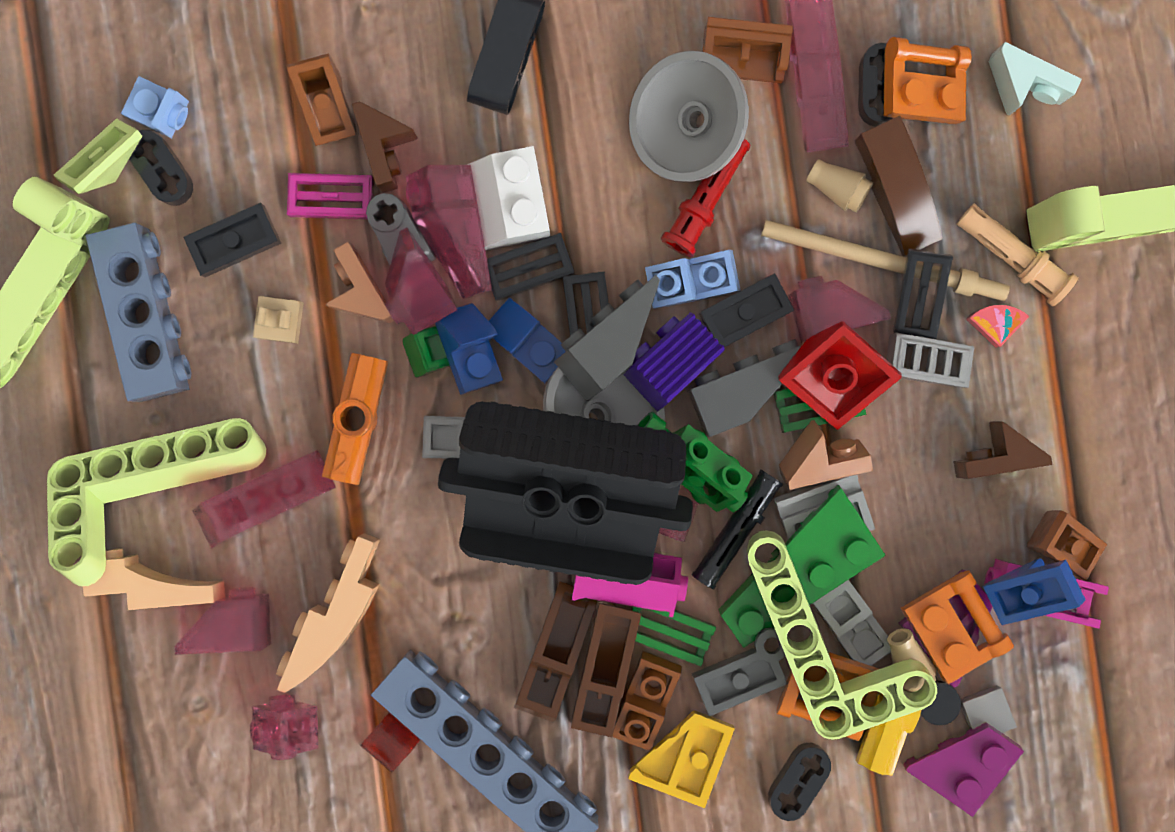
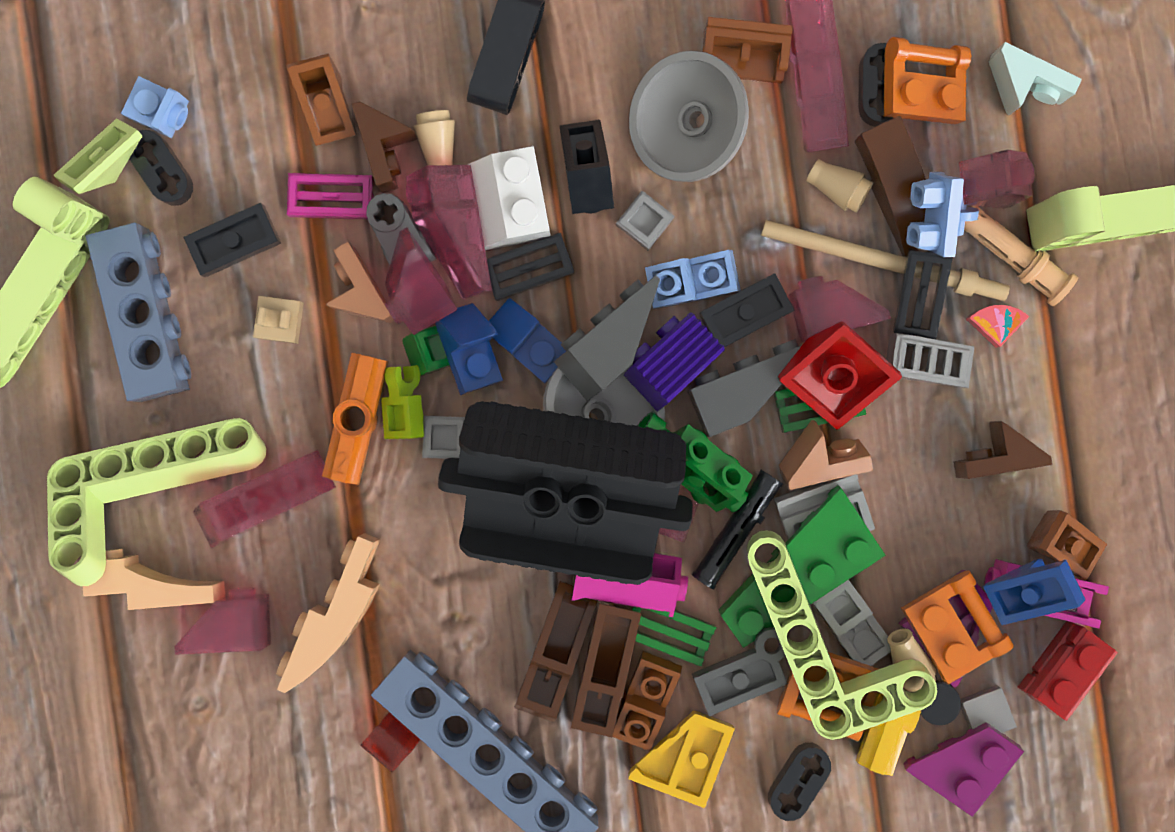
clear pink brick [250,694,318,760] -> none
black tile [563,271,609,336] -> none
red pin [661,139,751,257] -> none
none -> lime plate [381,365,424,439]
none -> tan cone [413,110,455,174]
none -> black slope [559,120,614,214]
none -> light grey tile [616,191,675,251]
none -> light blue hips [906,172,979,257]
none -> clear pink slope [959,149,1035,209]
none -> red brick [1017,621,1118,722]

